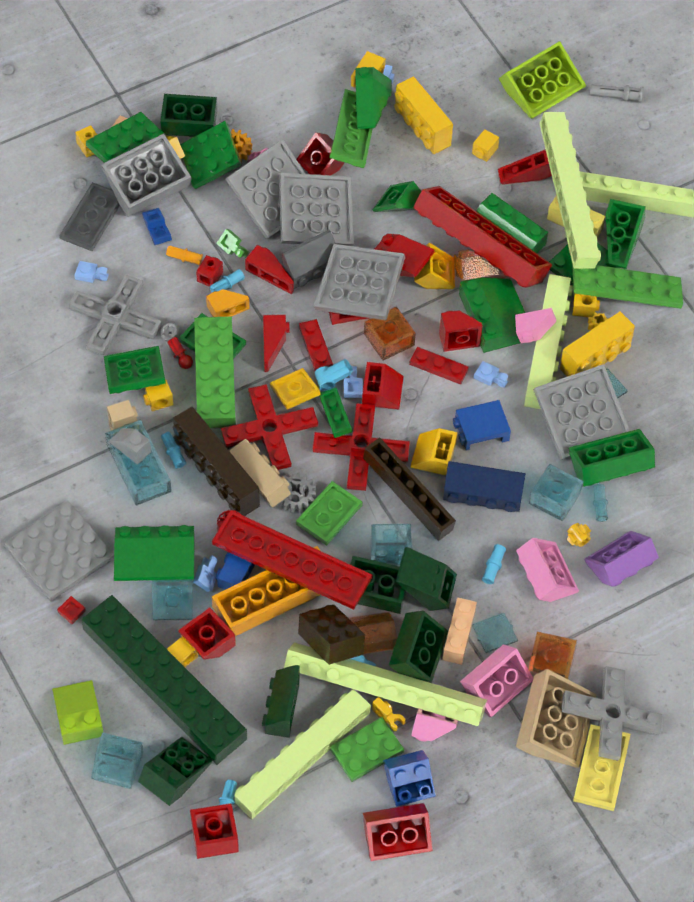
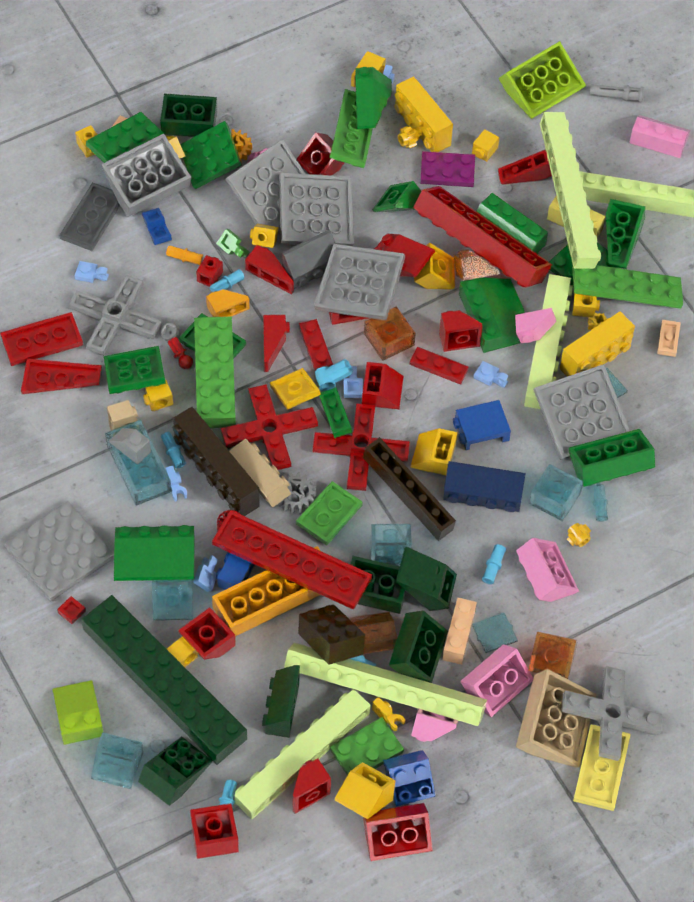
medium lavender slope [584,531,659,587] -> none
none -> red plate [0,312,83,366]
none -> red wing [21,359,102,394]
none -> light blue plate [166,466,187,502]
none -> yellow brick [250,224,279,248]
none -> red slope [293,758,331,814]
none -> yellow slope [335,762,395,819]
none -> yellow gear [397,126,419,148]
none -> magenta plate [420,151,475,187]
none -> bright pink slope [630,115,690,158]
none -> light nougat plate [657,319,681,357]

